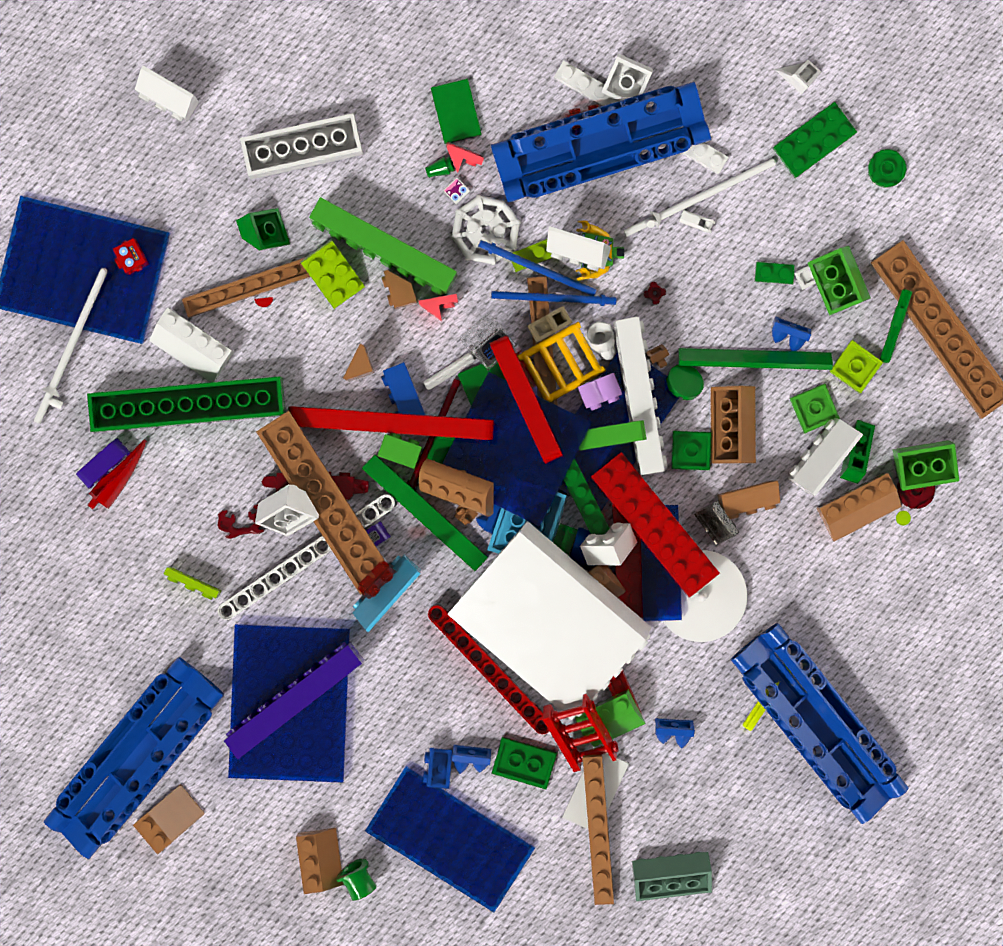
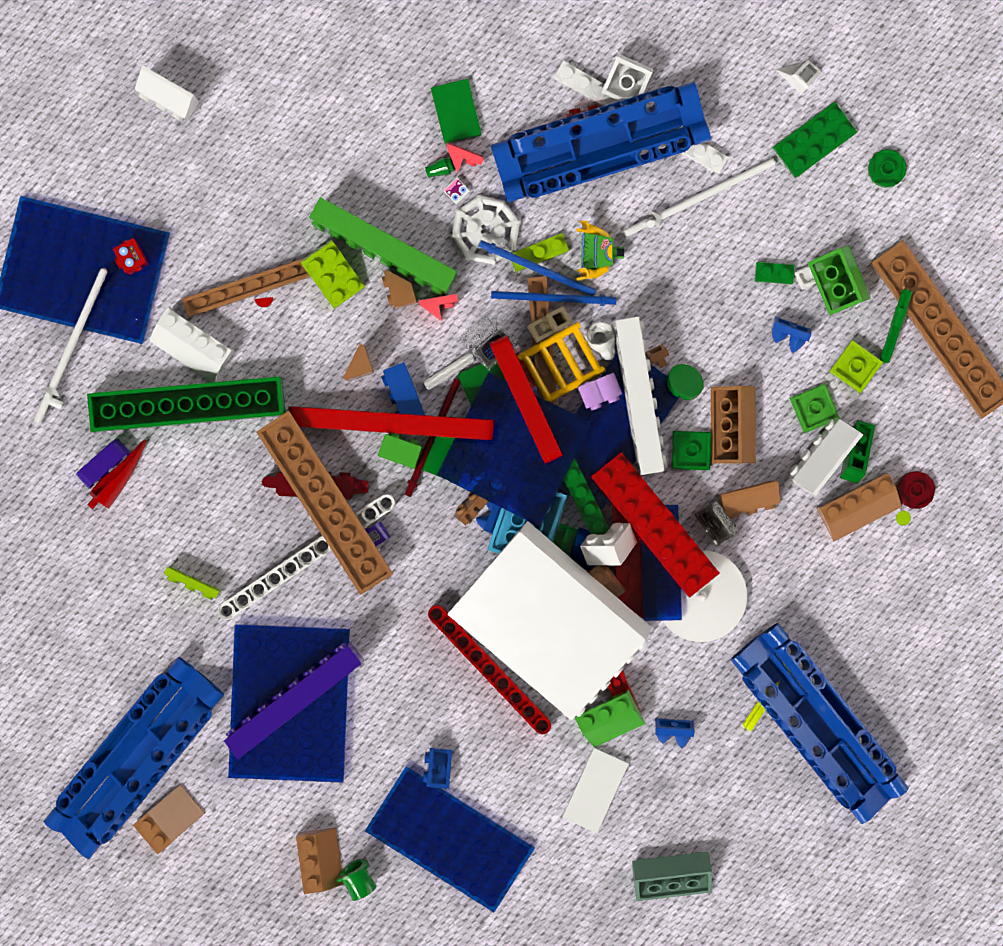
dark red helmet [218,505,264,539] -> none
green slope [236,208,290,251] -> none
white brick [240,113,363,179] -> none
white slope [255,484,319,536] -> none
medium azure slope [353,555,421,632] -> none
clear red hinge [357,560,396,599] -> none
green tile [362,454,488,571] -> none
medium nougat container [419,459,494,517] -> none
blue tile [452,745,492,774] -> none
green tile [491,736,557,790] -> none
red fence [543,693,619,772] -> none
white slope [546,226,611,271] -> none
bright green tile [577,420,647,450] -> none
medium nougat plate [583,754,614,905] -> none
dark red plate [643,282,666,305] -> none
green tile [678,348,833,370] -> none
white bar [679,210,715,234] -> none
bright green slope [892,440,959,491] -> none

